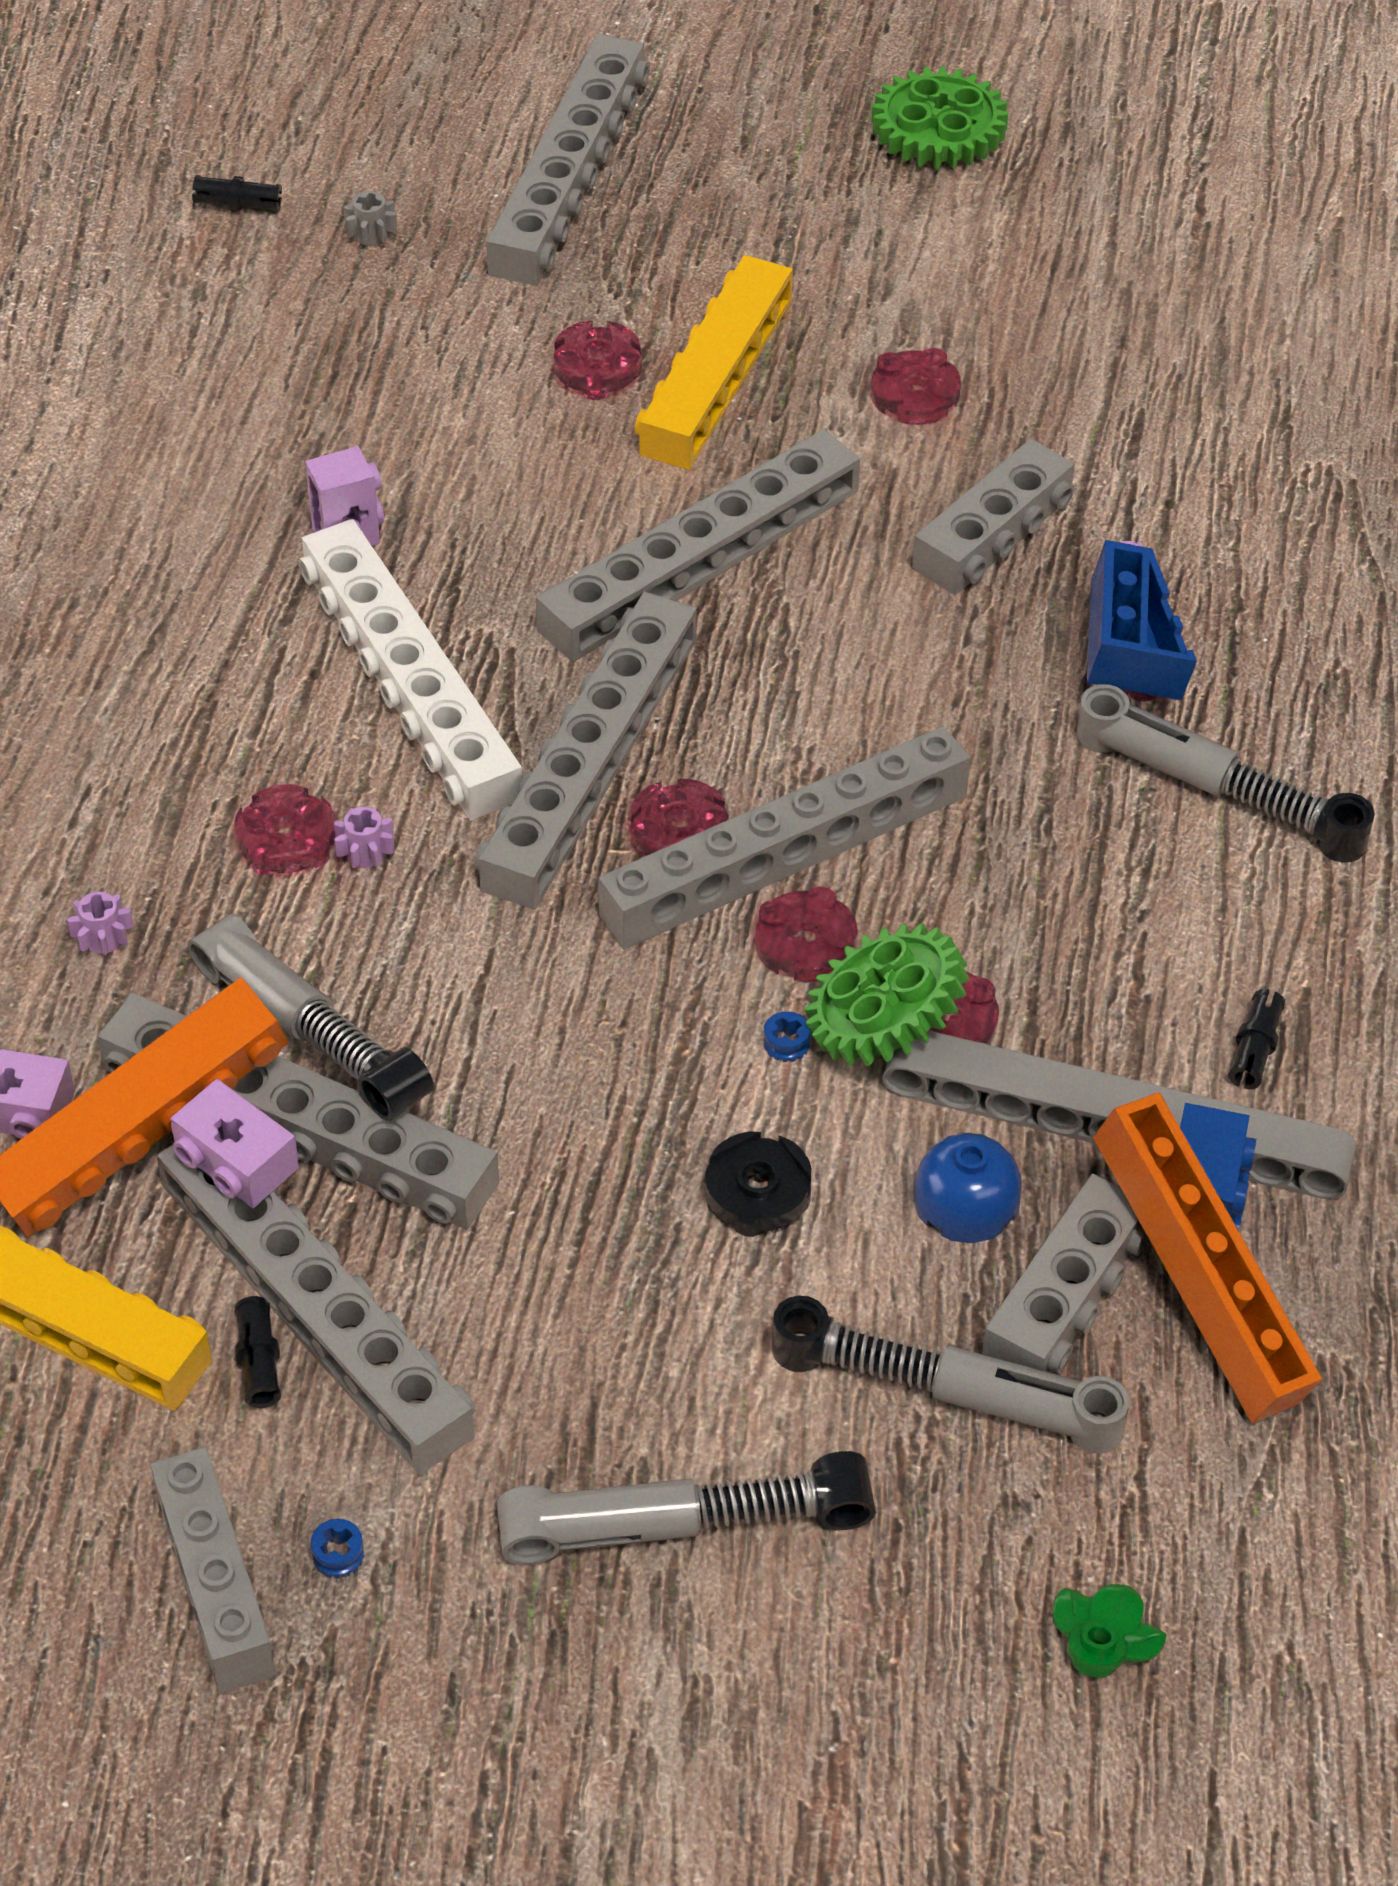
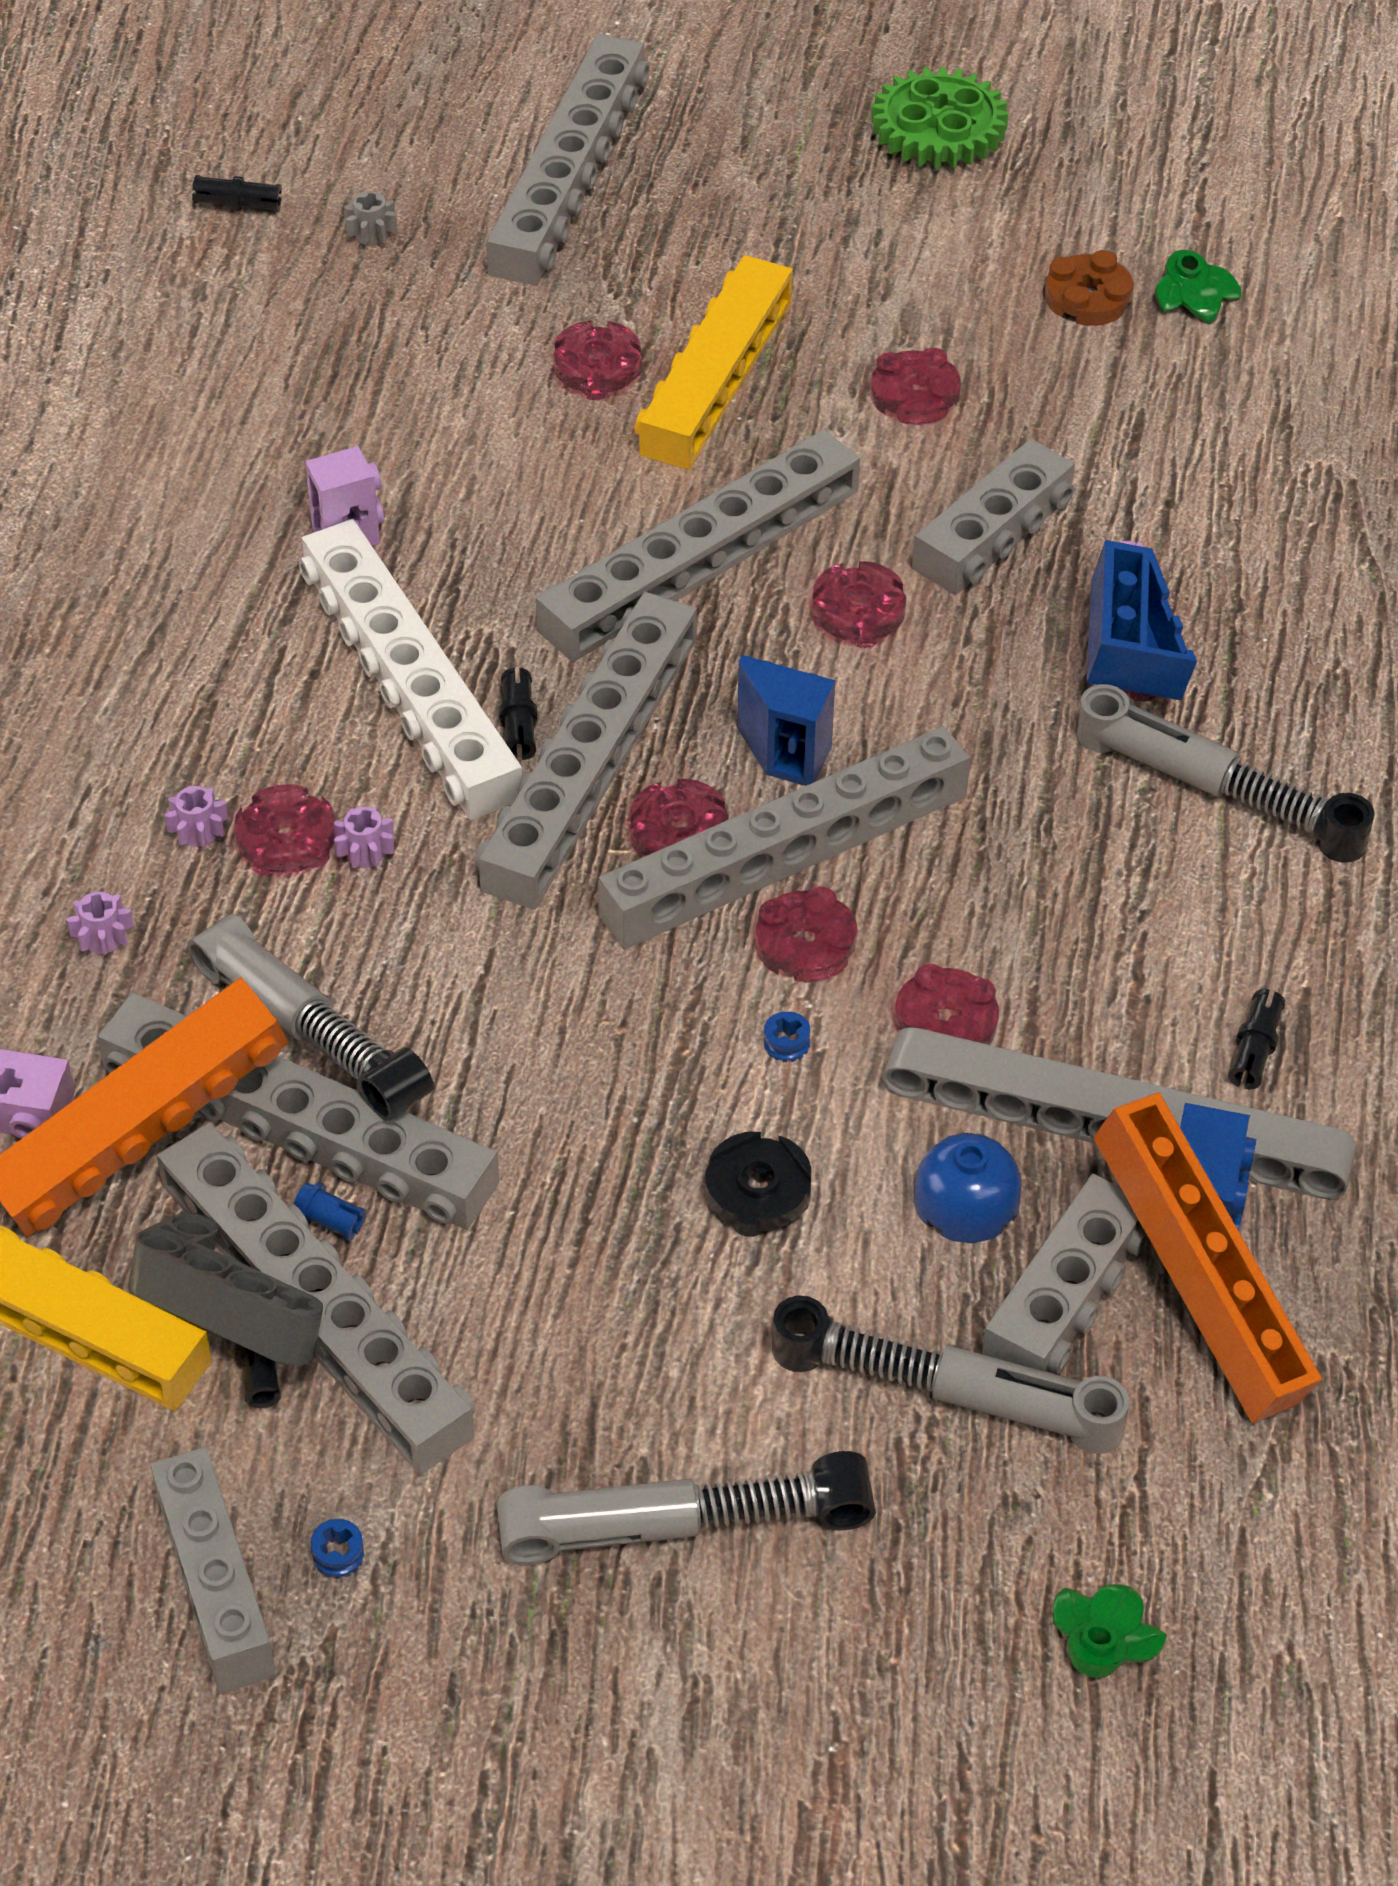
lavender brick [170,1079,299,1208] -> none
bright green gear [804,923,969,1066] -> none
none -> dark grey beam [128,1213,323,1366]
none -> lavender gear [164,786,228,847]
none -> blue pin [294,1182,366,1241]
none -> black pin [499,668,538,760]
none -> blue slope [737,655,835,786]
none -> clear pink plate [812,561,906,648]
none -> dark orange plate [1045,250,1134,326]
none -> green plate [1155,250,1241,324]

